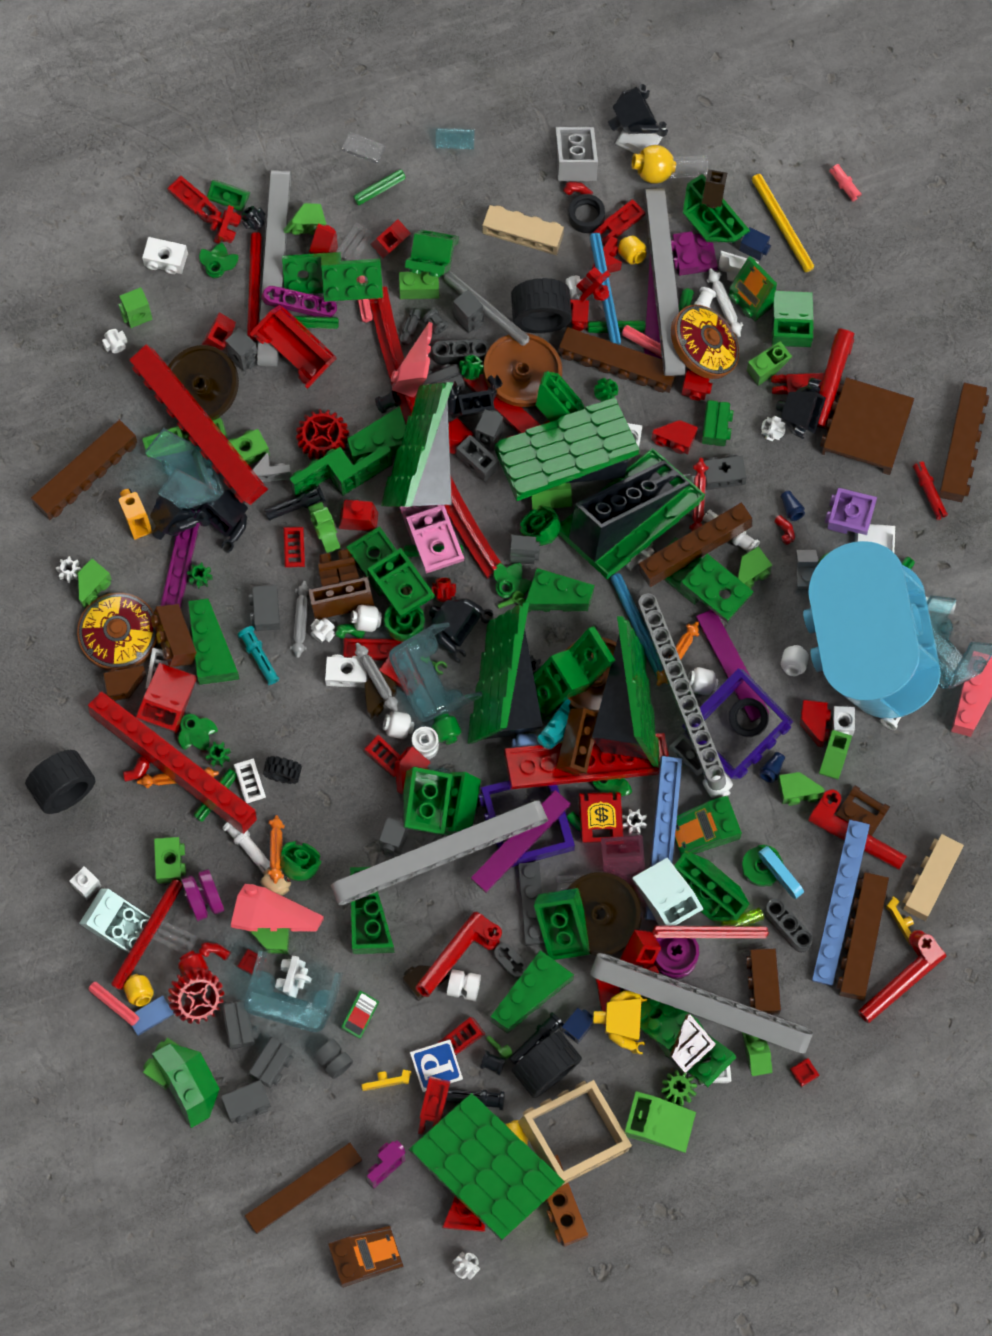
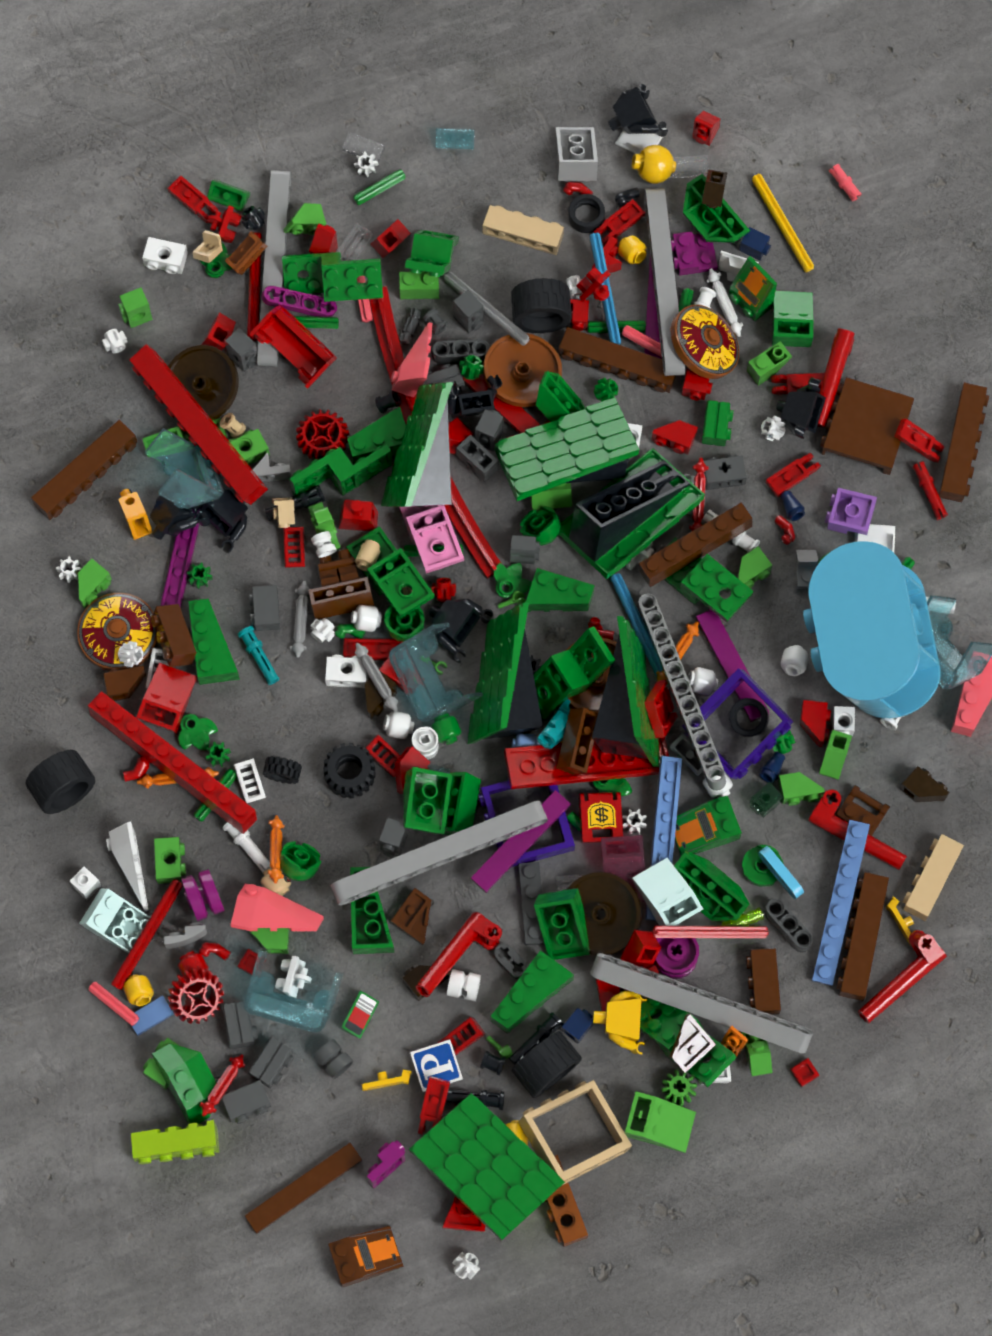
none -> white wedge [106,822,149,912]
none -> white gear [118,641,143,667]
none -> lime wedge [131,1120,219,1164]
none -> light grey slope [164,923,207,949]
none -> tan bracket [193,230,223,263]
none -> red wheel [200,1054,246,1116]
none -> tan bush [220,413,246,438]
none -> dark orange hinge [225,231,268,275]
none -> tan brick [272,497,295,528]
none -> white wheel [311,531,337,558]
none -> black tyre [323,743,376,799]
none -> white gear [354,151,379,177]
none -> tan brick [355,540,381,571]
none -> reddish brown wing [390,888,432,945]
none -> red arm [588,617,614,640]
none -> black arm [615,187,640,207]
none -> red container [644,680,678,738]
none -> red slope [692,111,721,146]
none -> orange slope [721,1026,748,1057]
none -> clear green brick [750,782,783,818]
none -> red hinge [765,453,821,497]
none -> green gear [772,730,796,754]
none -> red hinge [894,418,945,463]
none -> dark brown slope [900,766,950,802]

